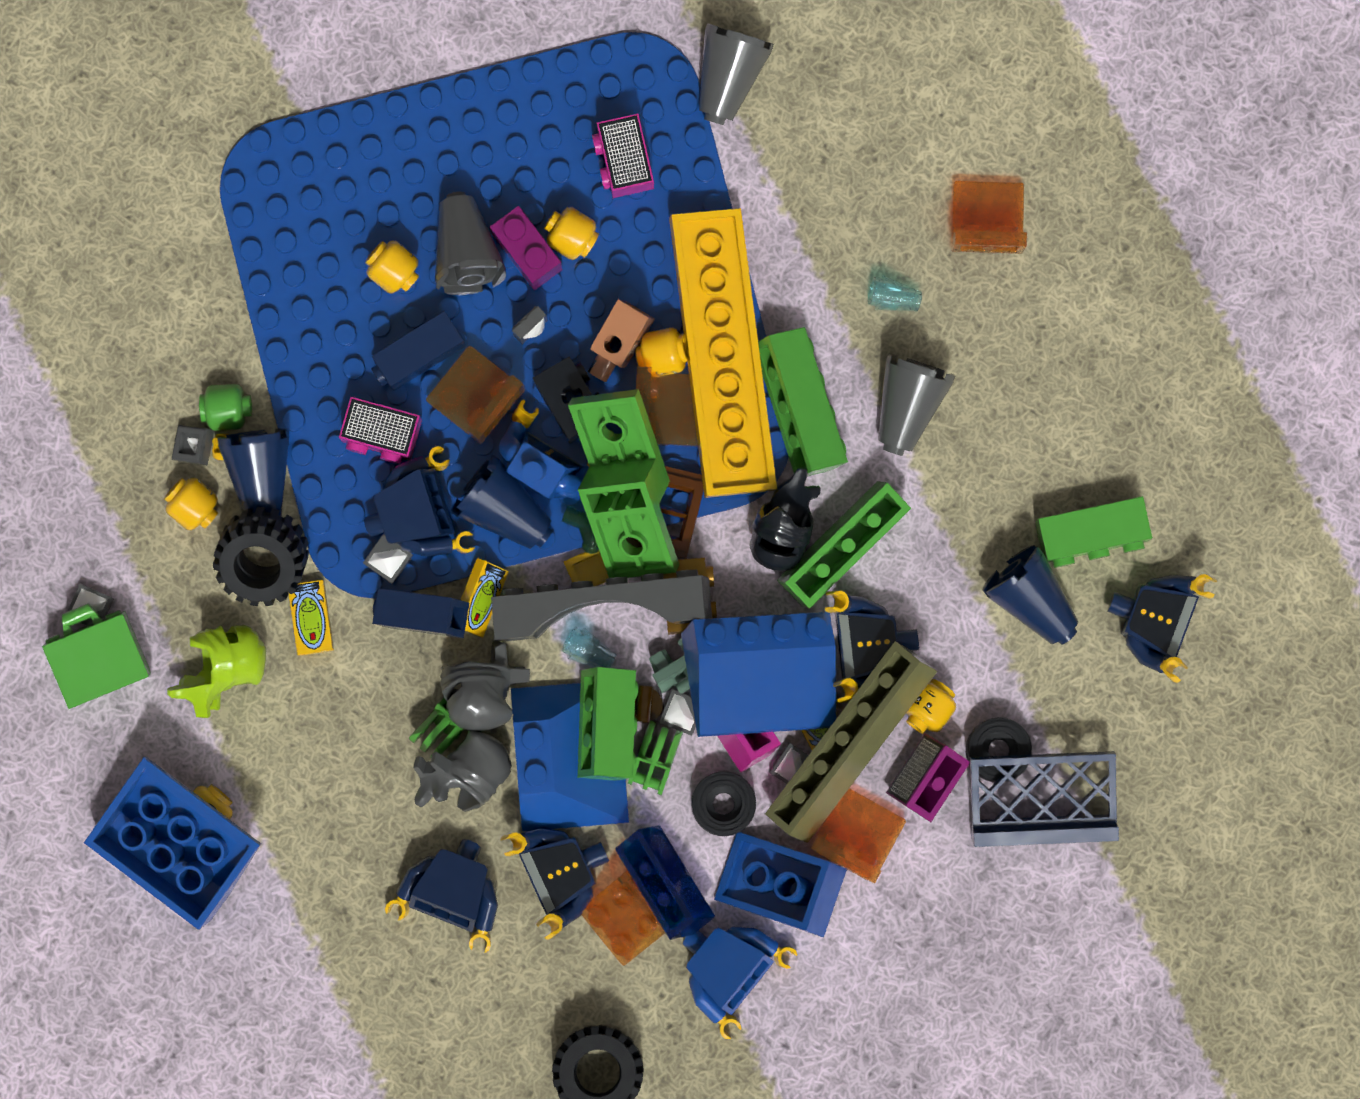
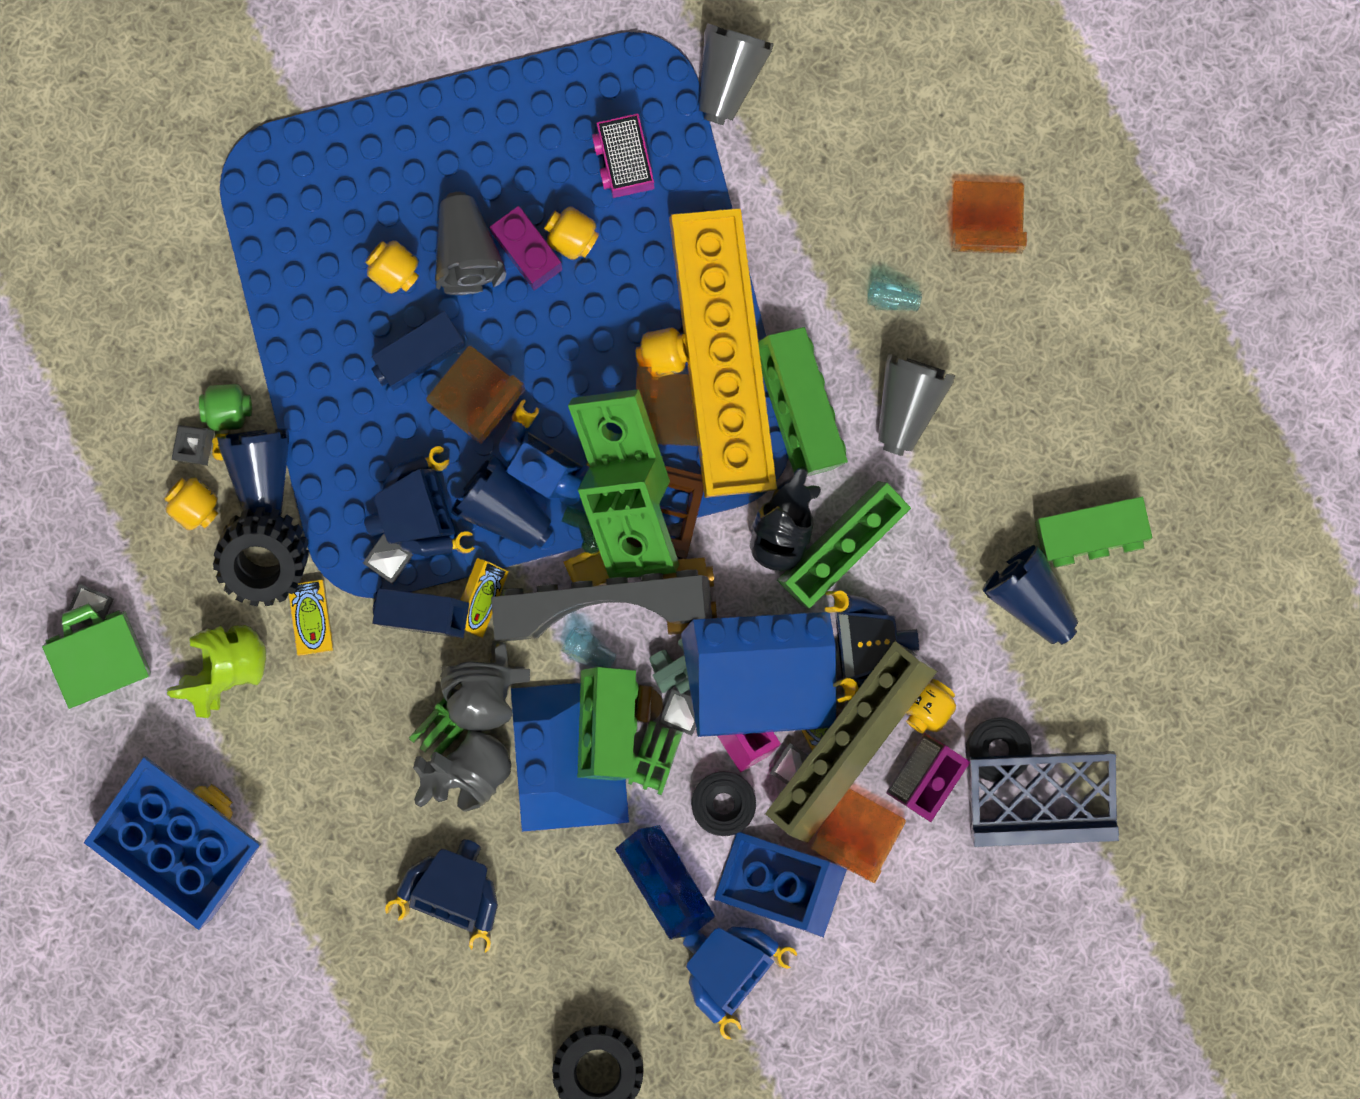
brick [339,397,422,464] -> none
torso [500,828,609,940] -> none
dark grey tile [512,306,548,345] -> none
black brick [532,356,599,443] -> none
clear orange bracket [582,858,688,966] -> none
nougat torso [588,299,655,382] -> none
torso [1107,574,1217,683] -> none

